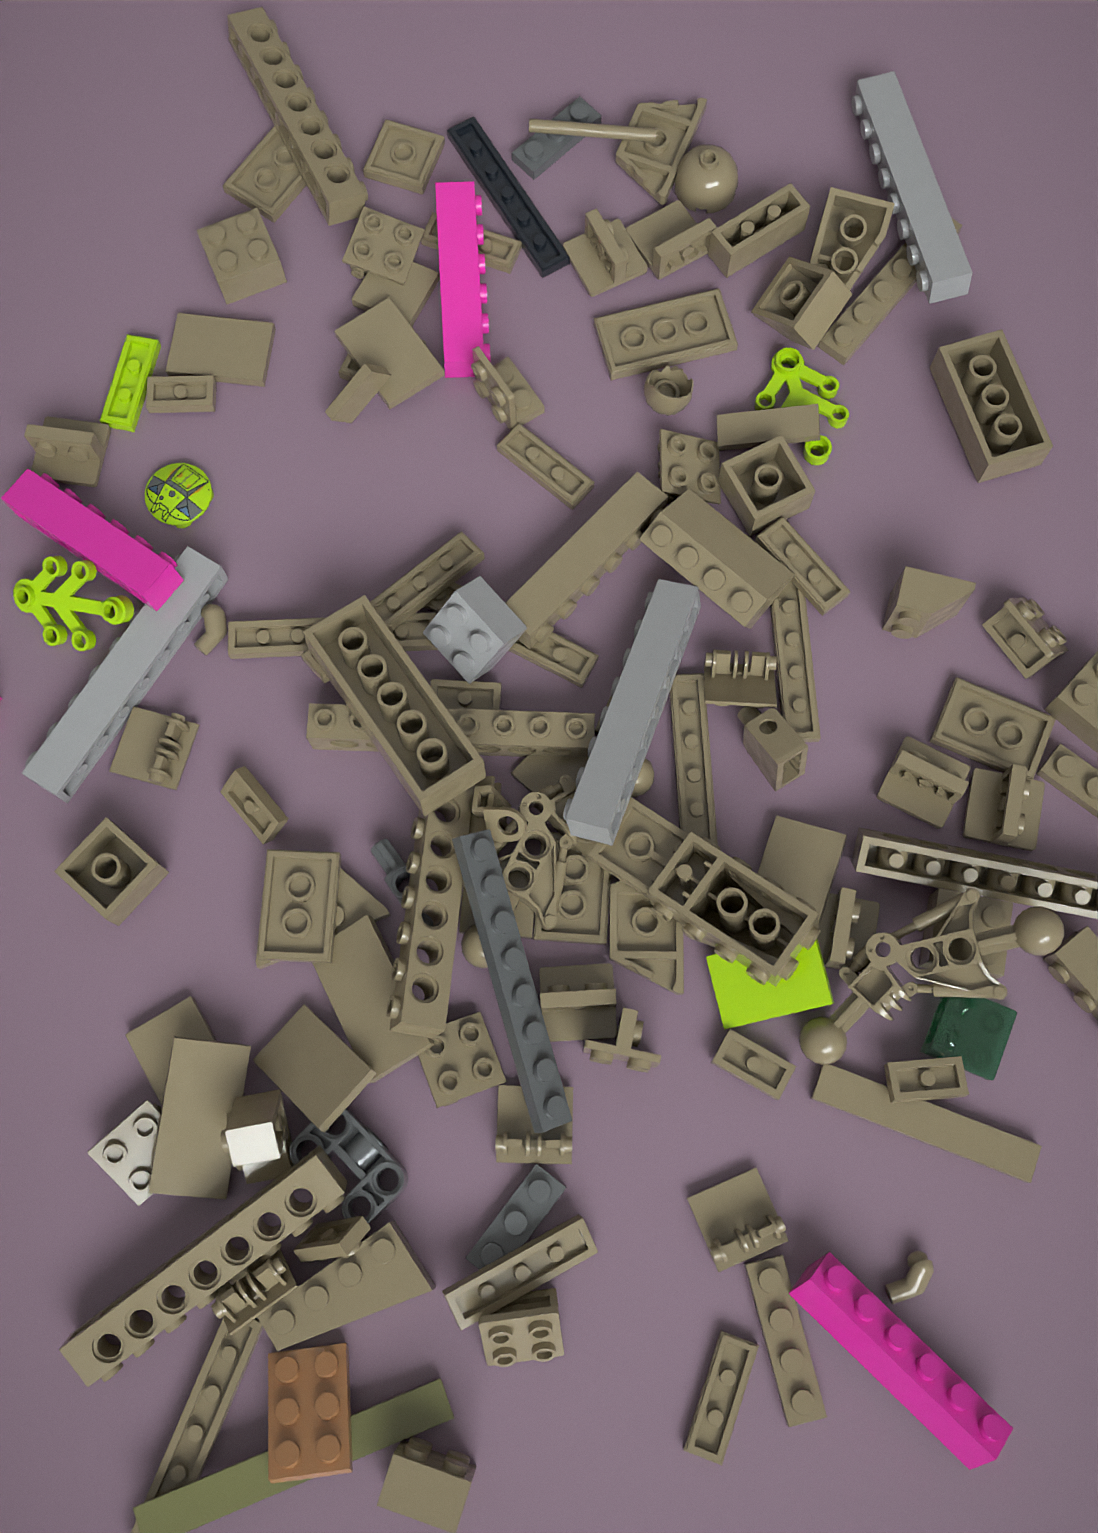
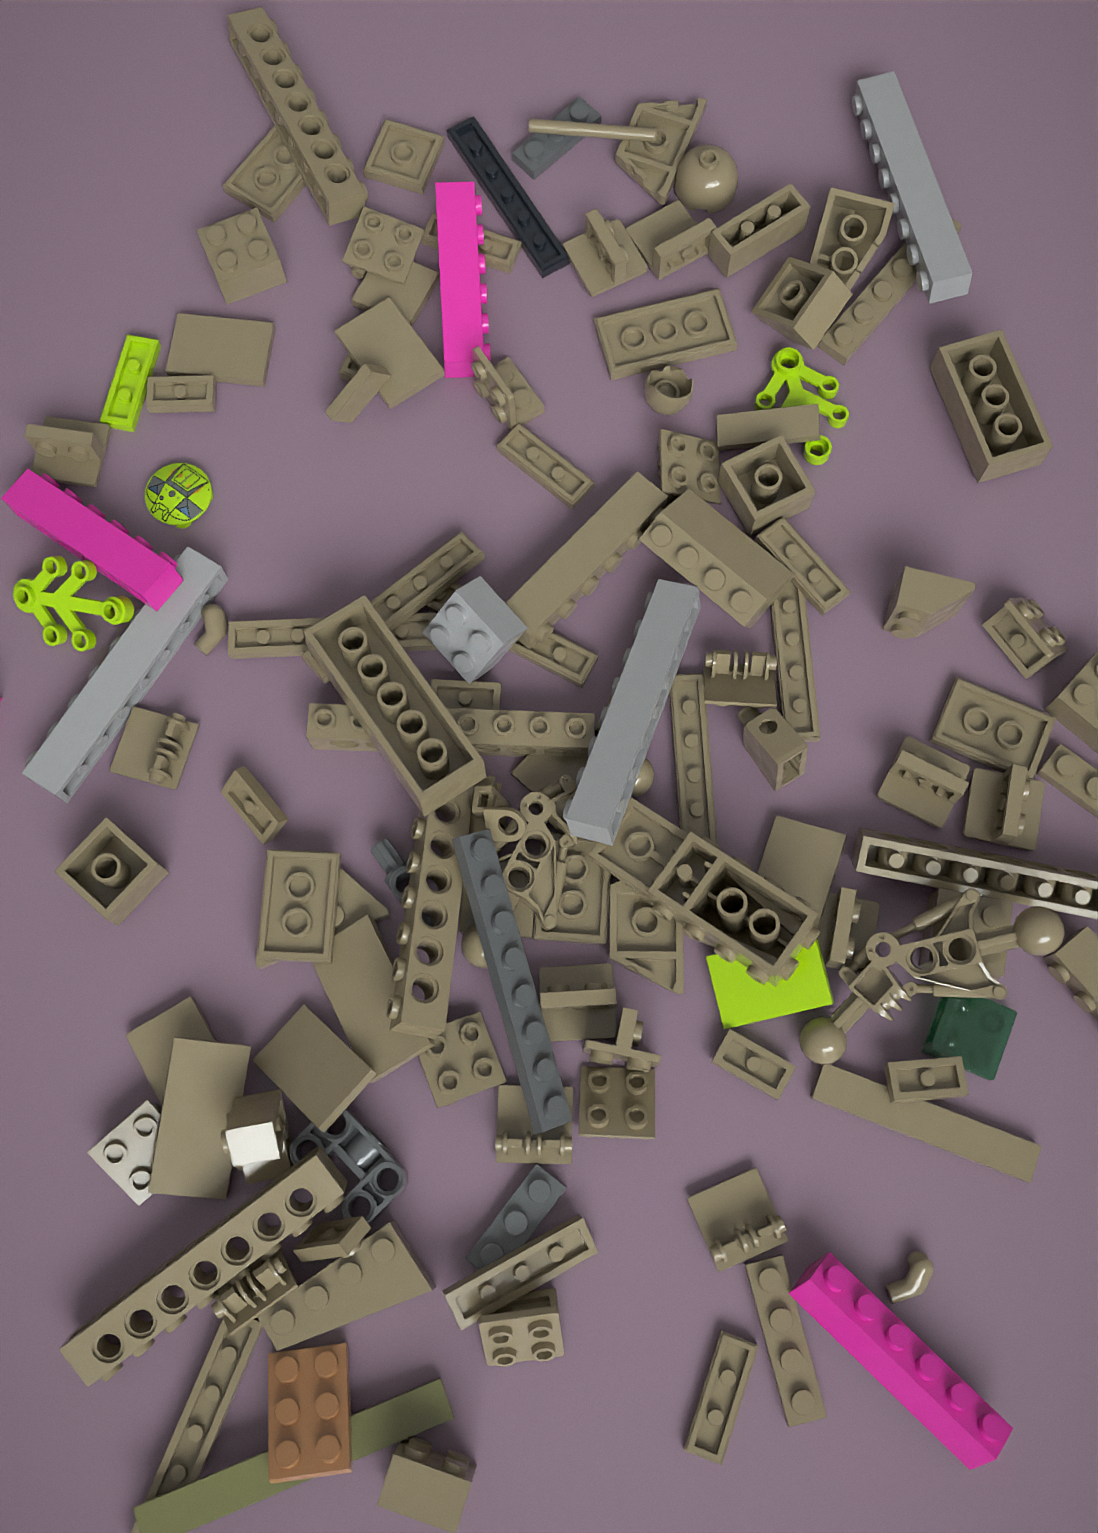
none -> dark tan hinge [578,1066,655,1140]

